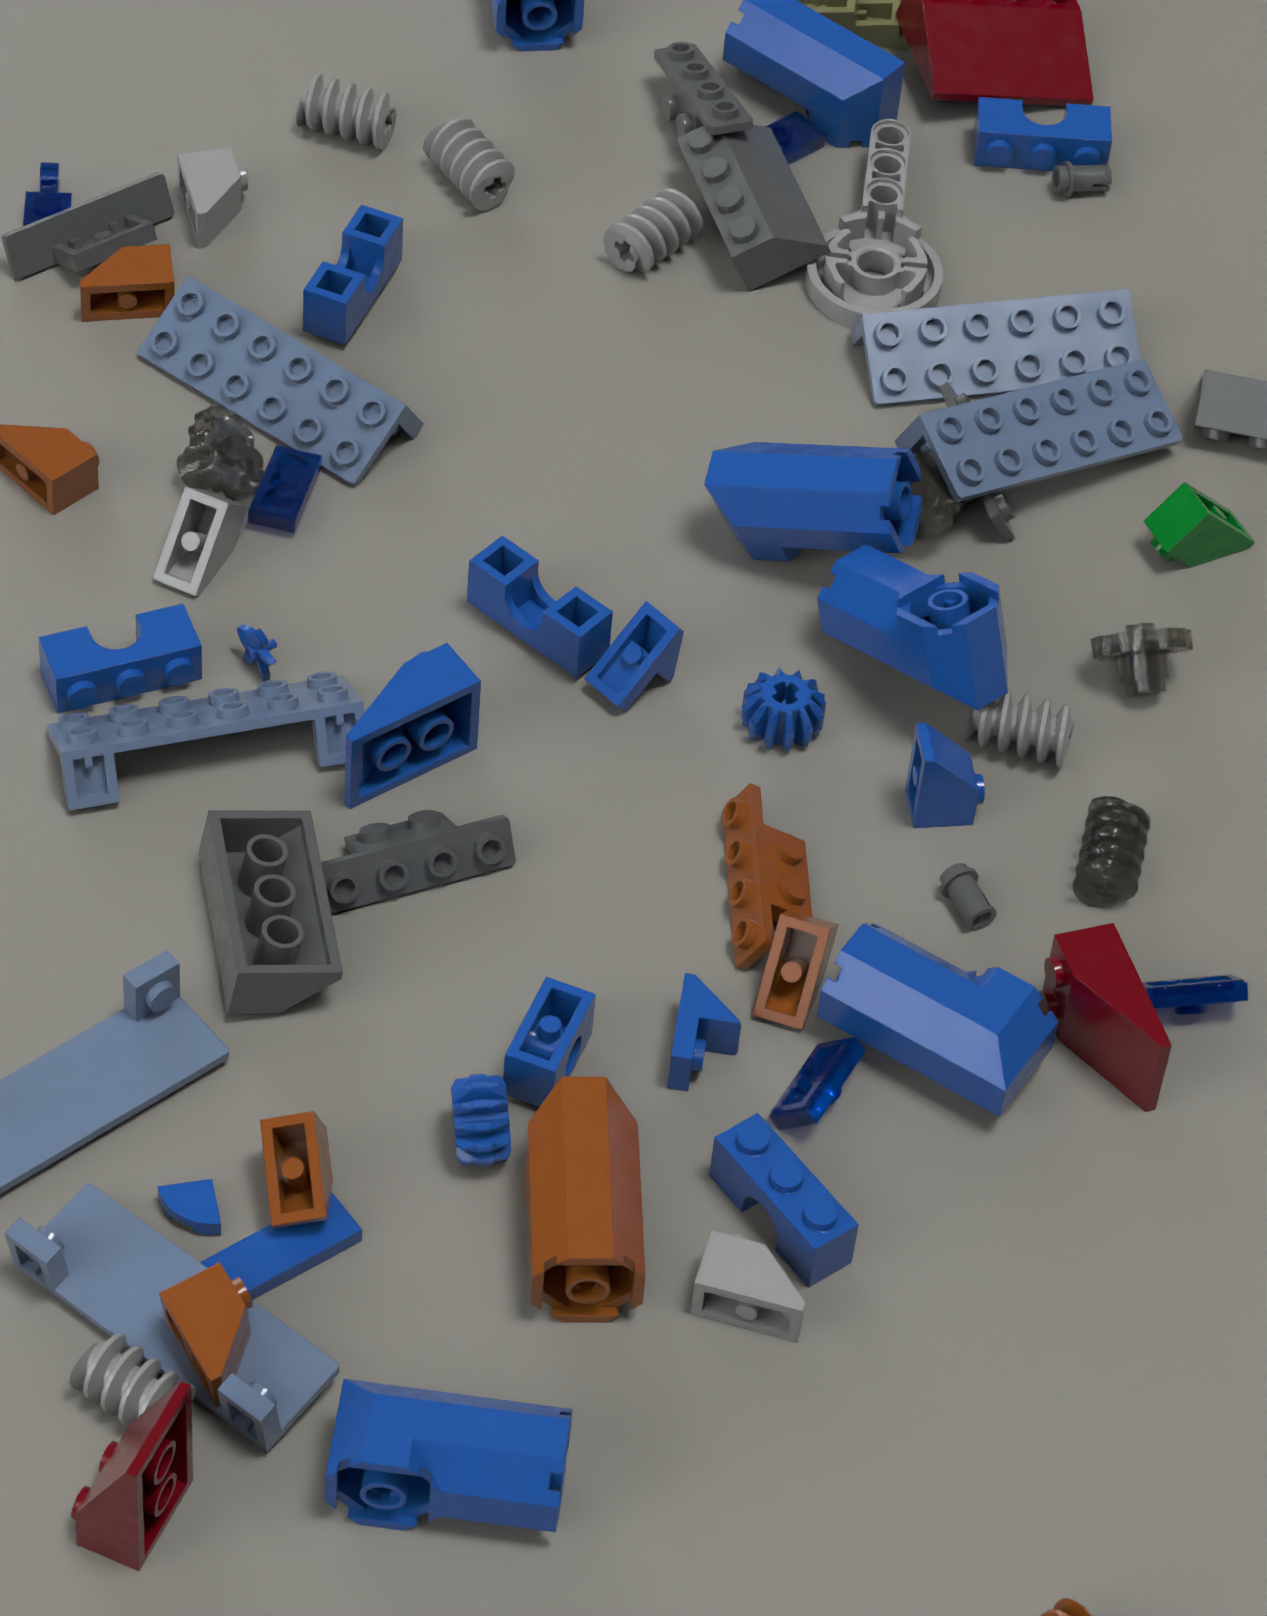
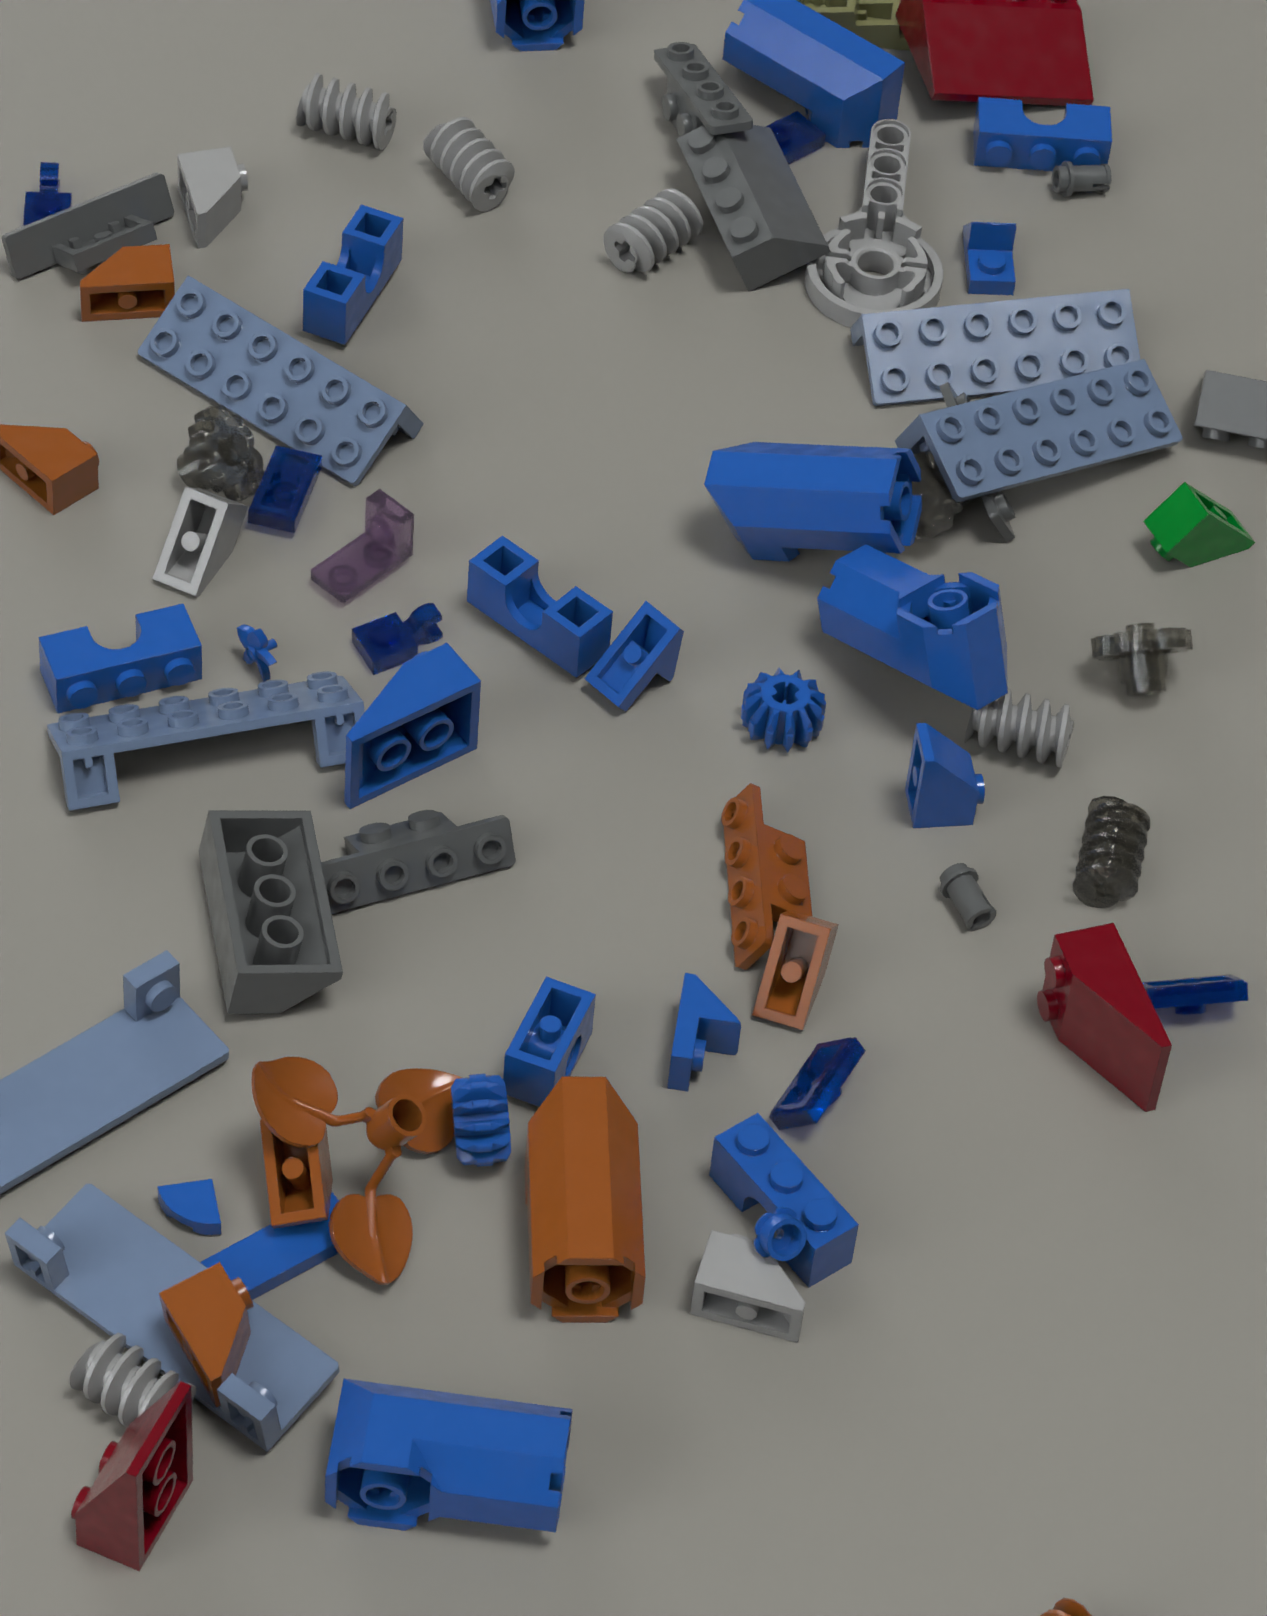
blue brick [817,923,1059,1117] -> none
none -> dark orange plant [252,1057,463,1285]
none -> clear purple bracket [311,489,414,602]
none -> clear blue plate [351,603,443,675]
none -> blue plate [753,1207,807,1261]
none -> blue slope [962,222,1017,295]

